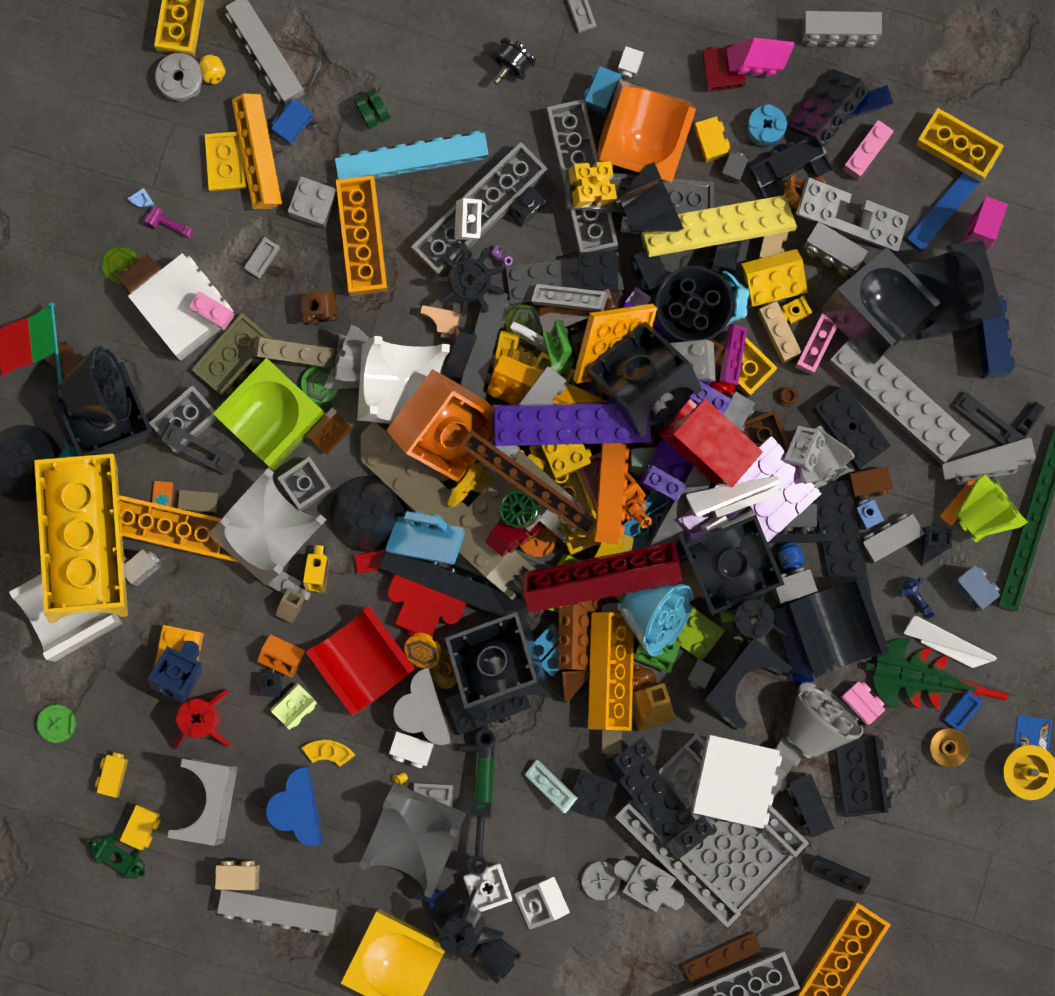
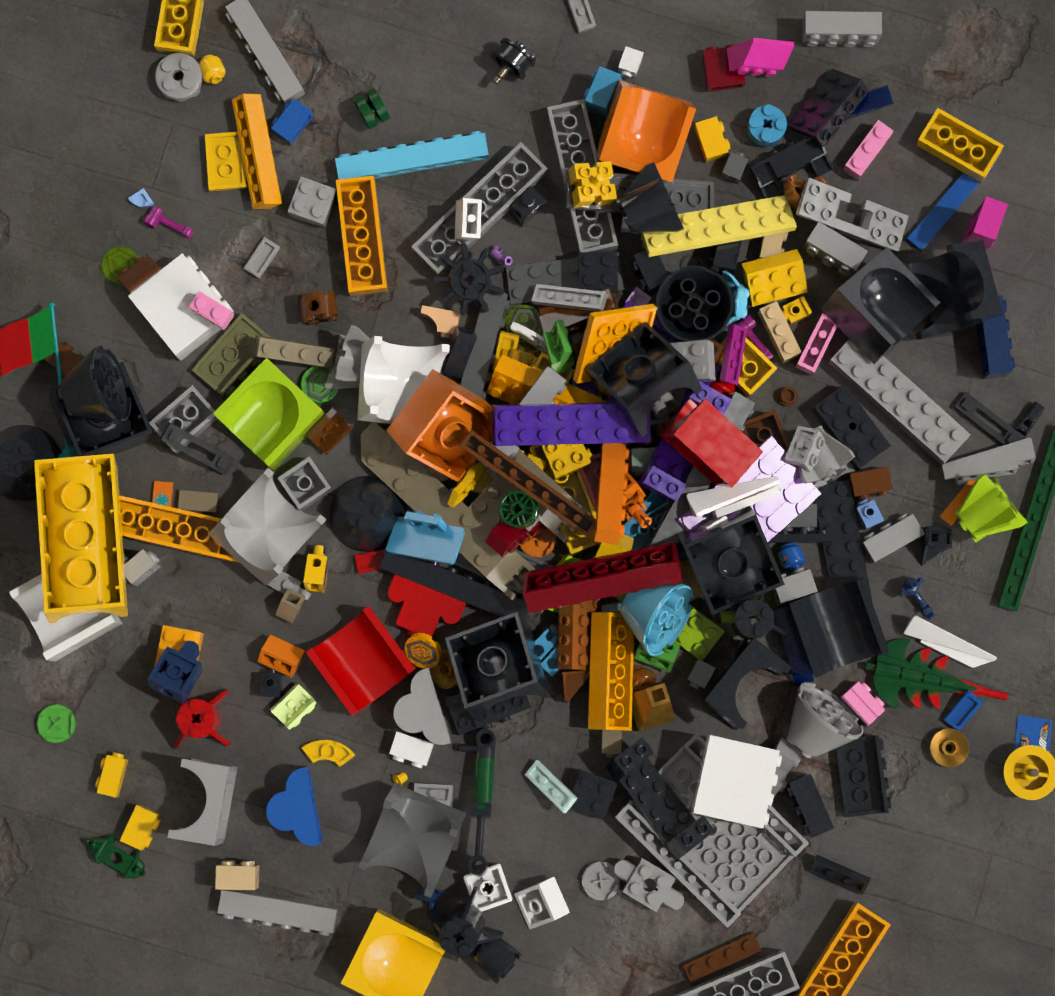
sand blue brick [951,565,1000,612] -> none
none -> magenta brick [736,313,773,360]

